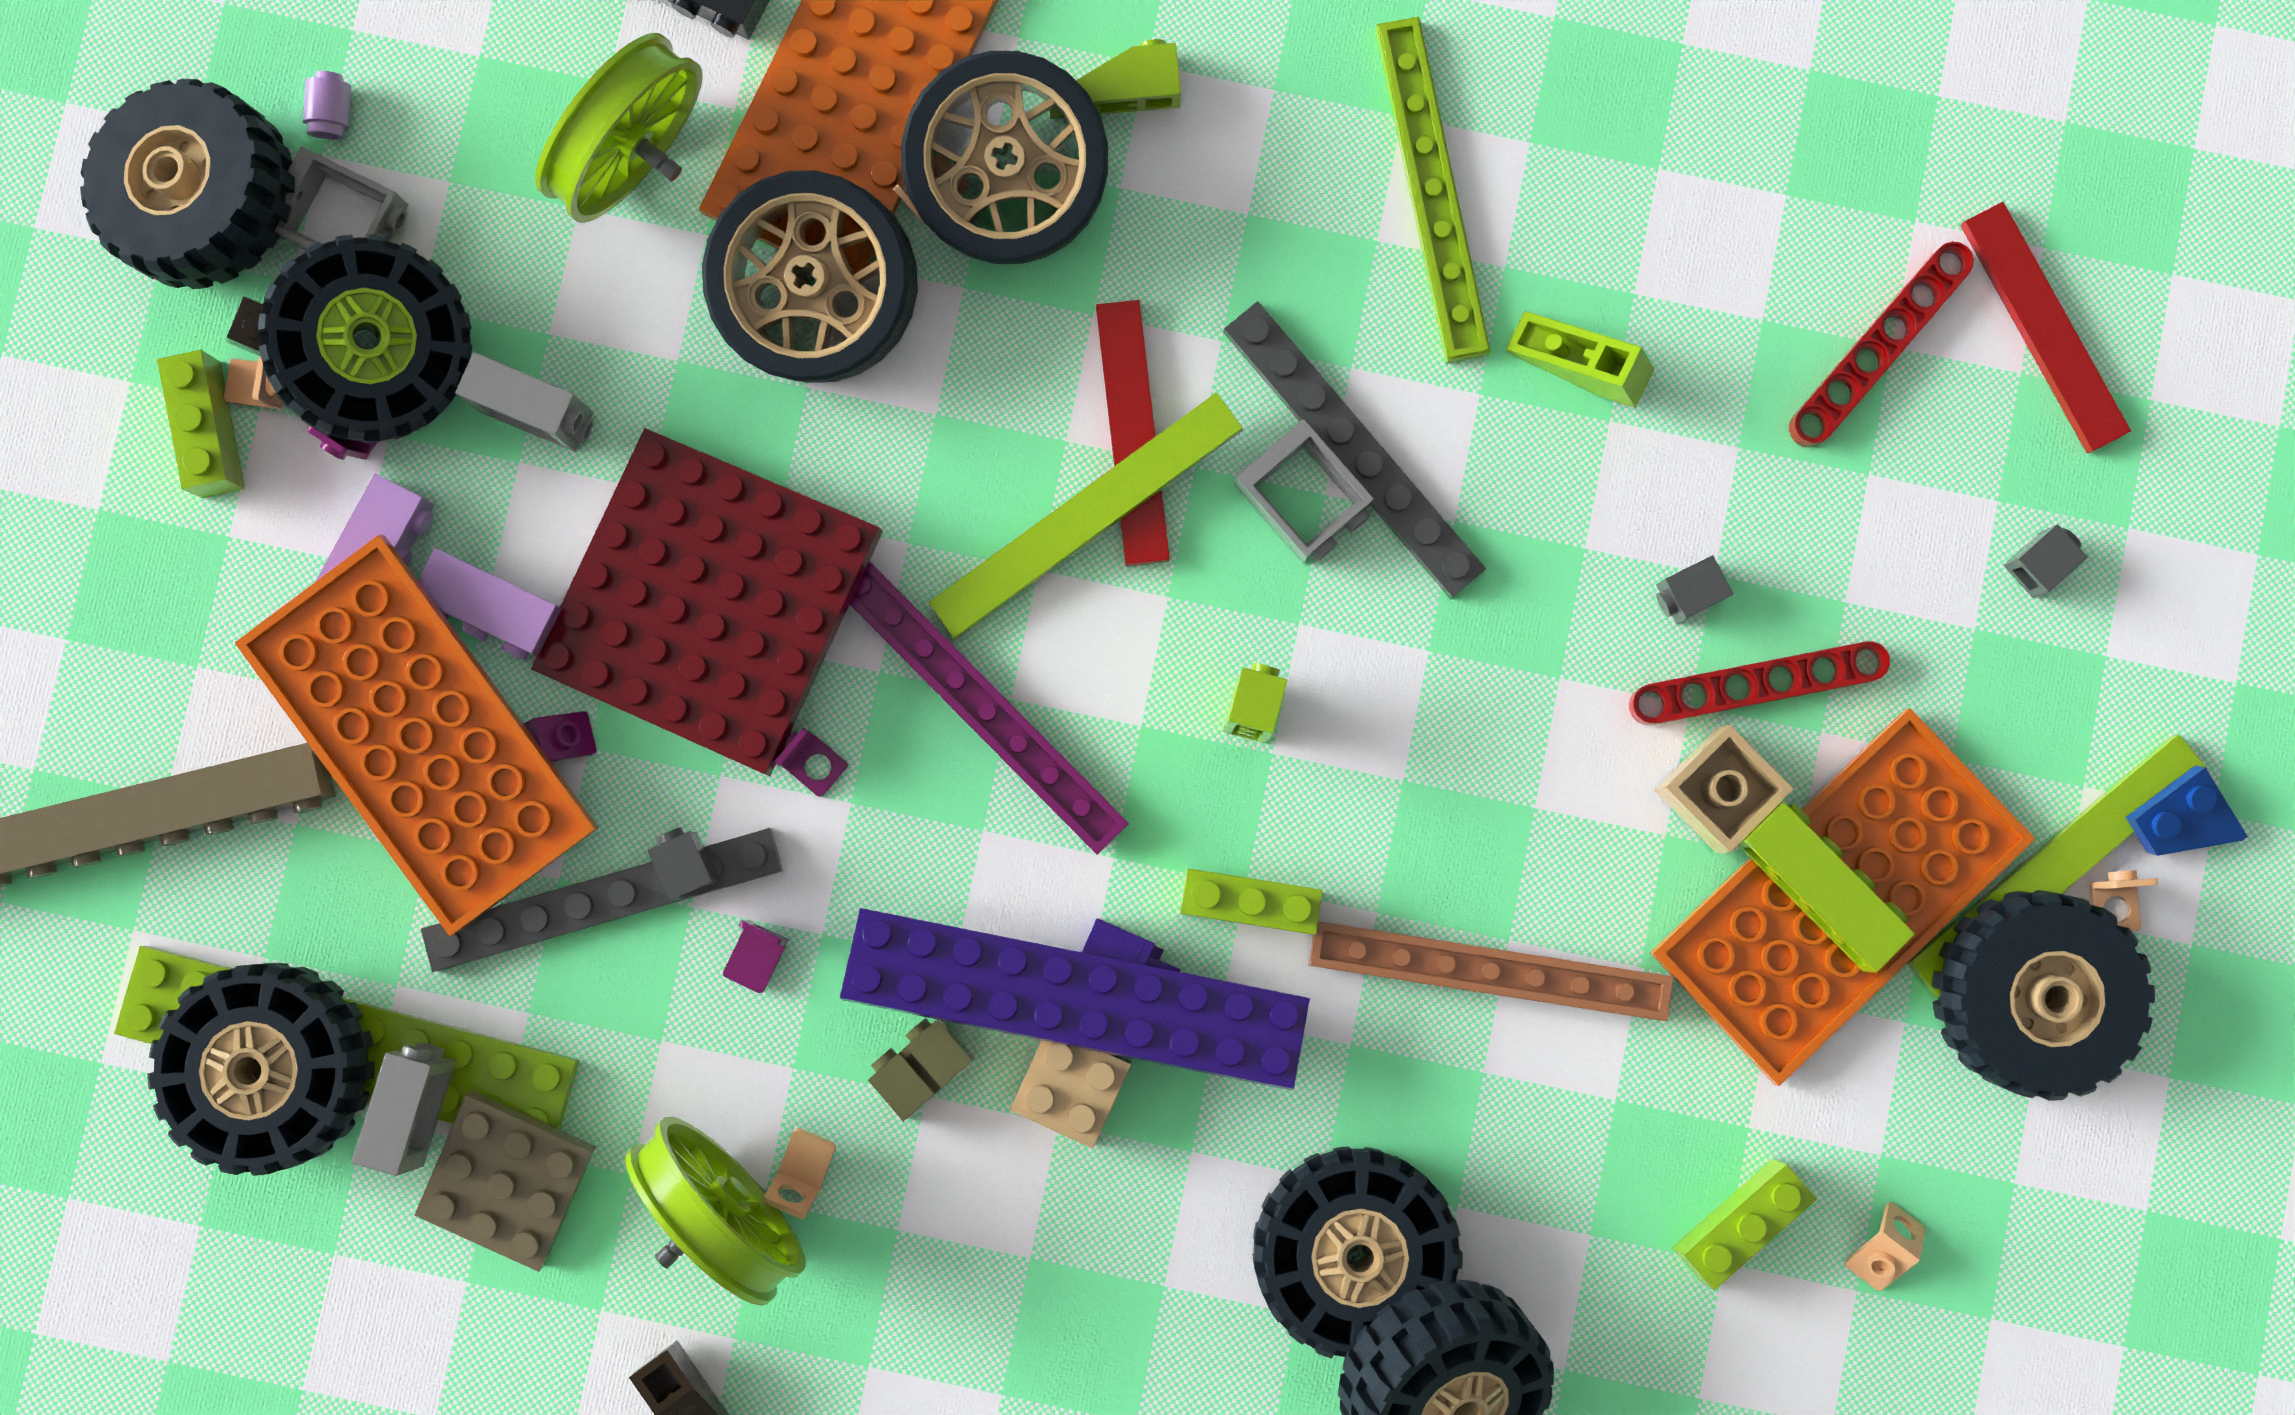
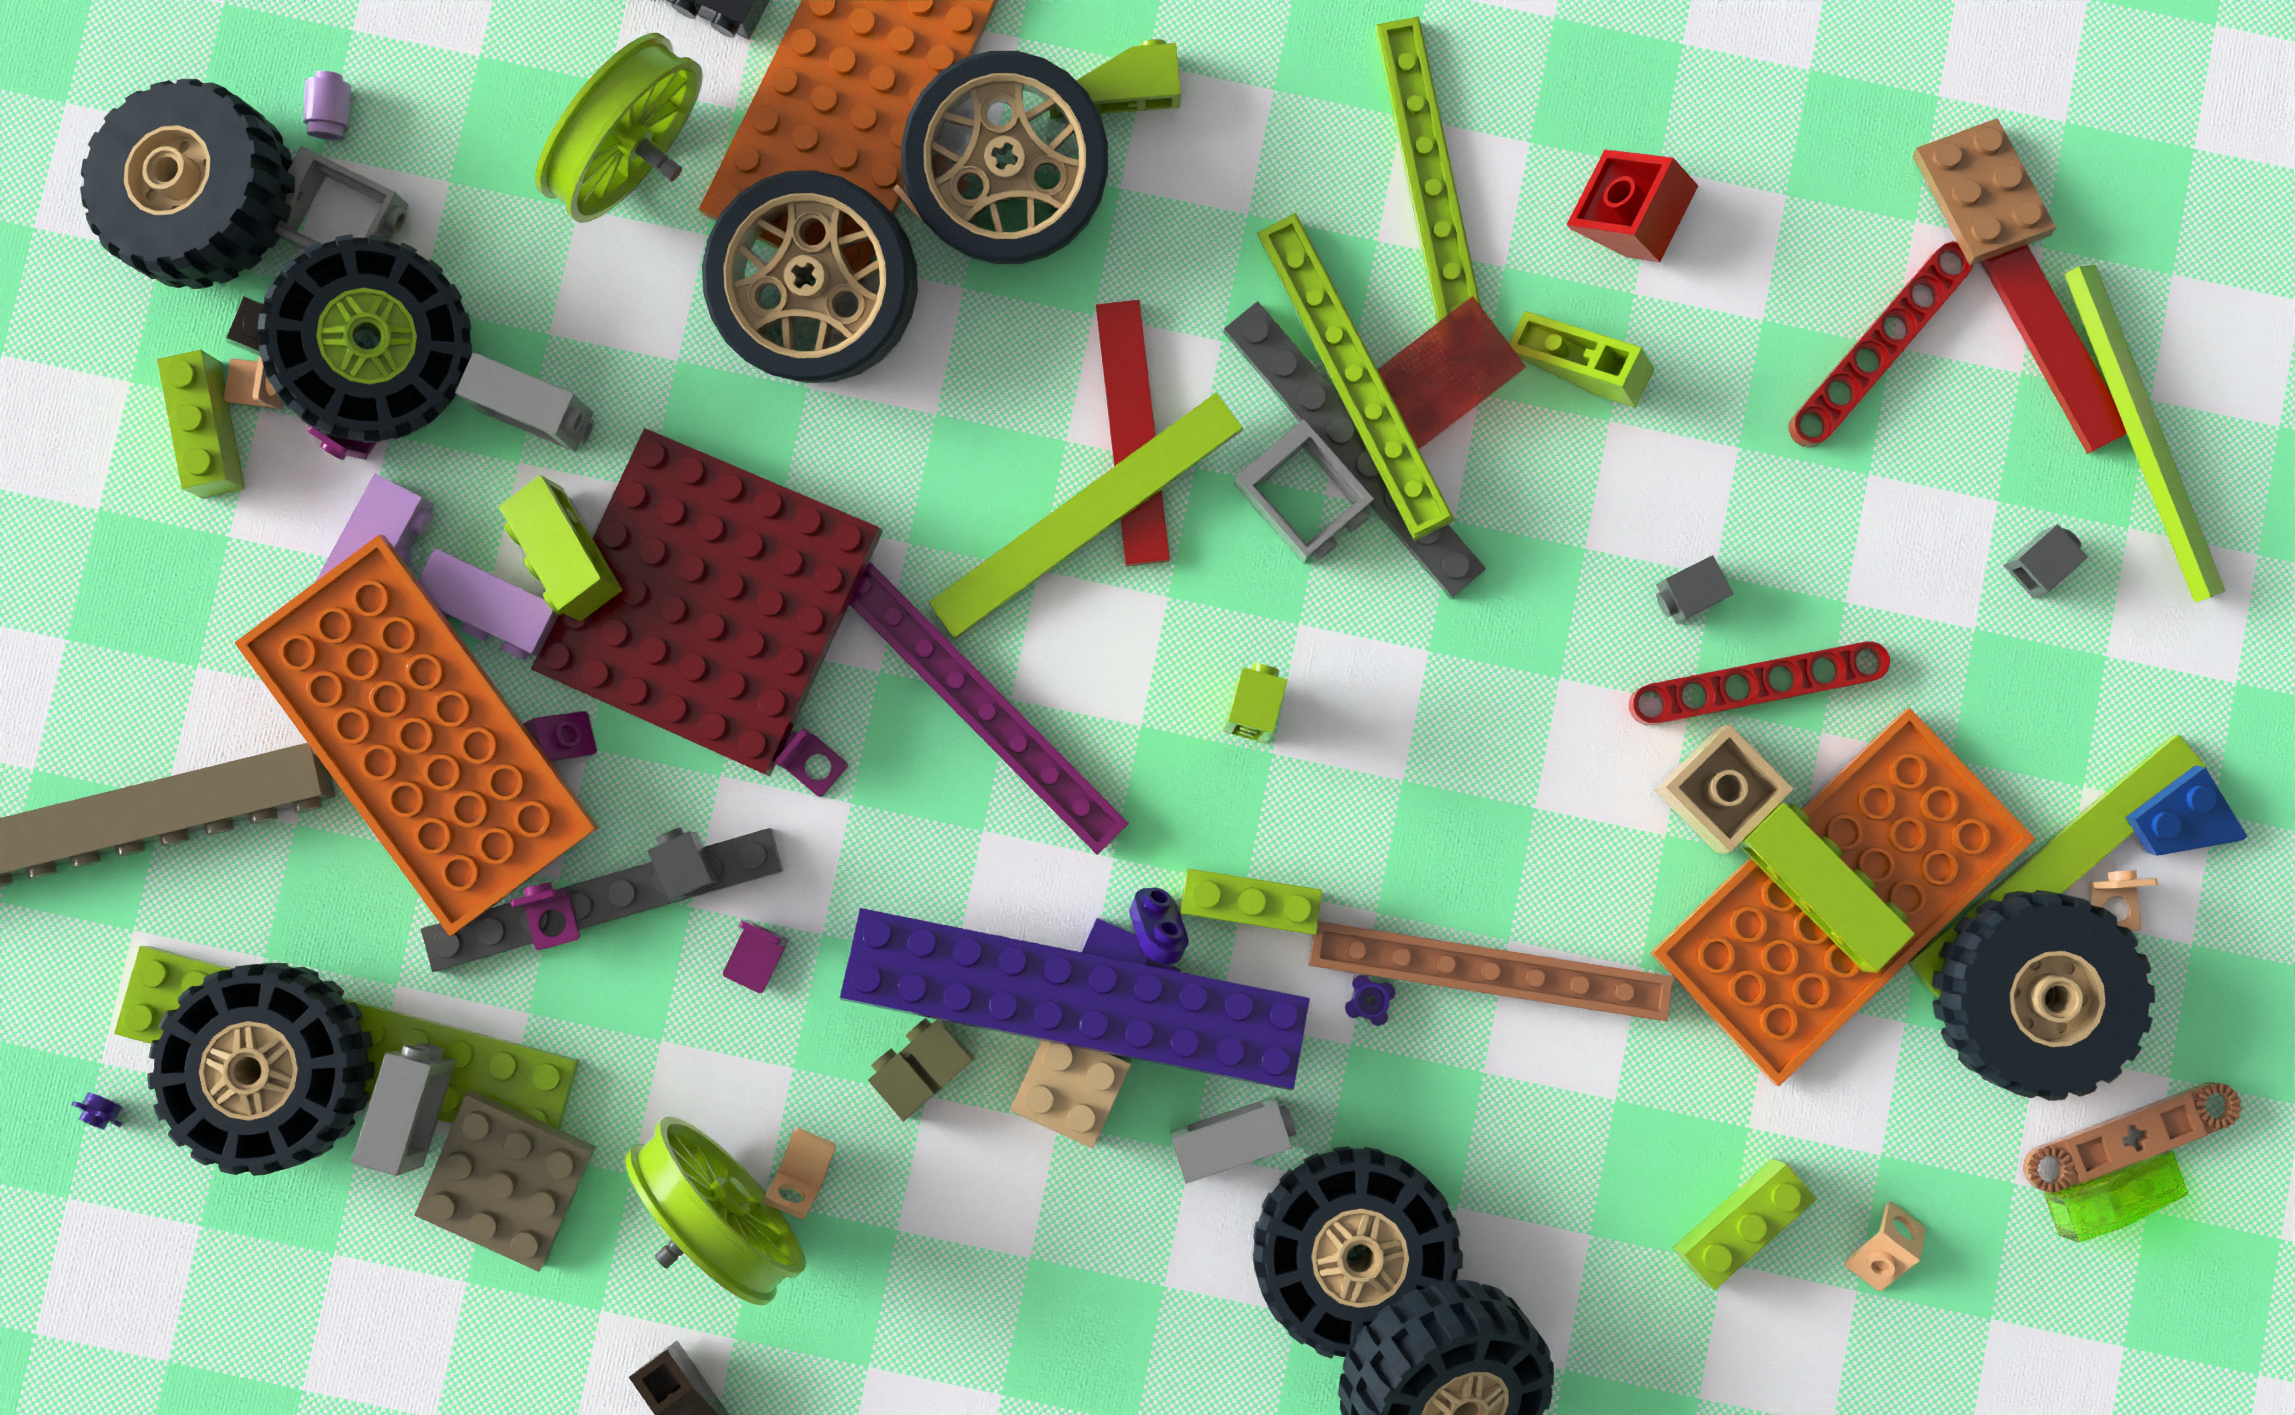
none -> dark purple plate [71,1092,123,1130]
none -> lime brick [499,475,622,622]
none -> magenta bracket [511,882,580,950]
none -> dark purple plate [1129,887,1189,964]
none -> light grey window [1170,1097,1297,1184]
none -> lime tile [1257,213,1455,541]
none -> dark purple plate [1345,975,1396,1026]
none -> clear red plate [1377,296,1527,449]
none -> red slope [1566,149,1698,263]
none -> medium nougat plate [1913,118,2056,265]
none -> nougat piece [2023,1082,2242,1193]
none -> clear neon green slope [2043,1150,2189,1243]
none -> lime tile [2065,265,2226,602]

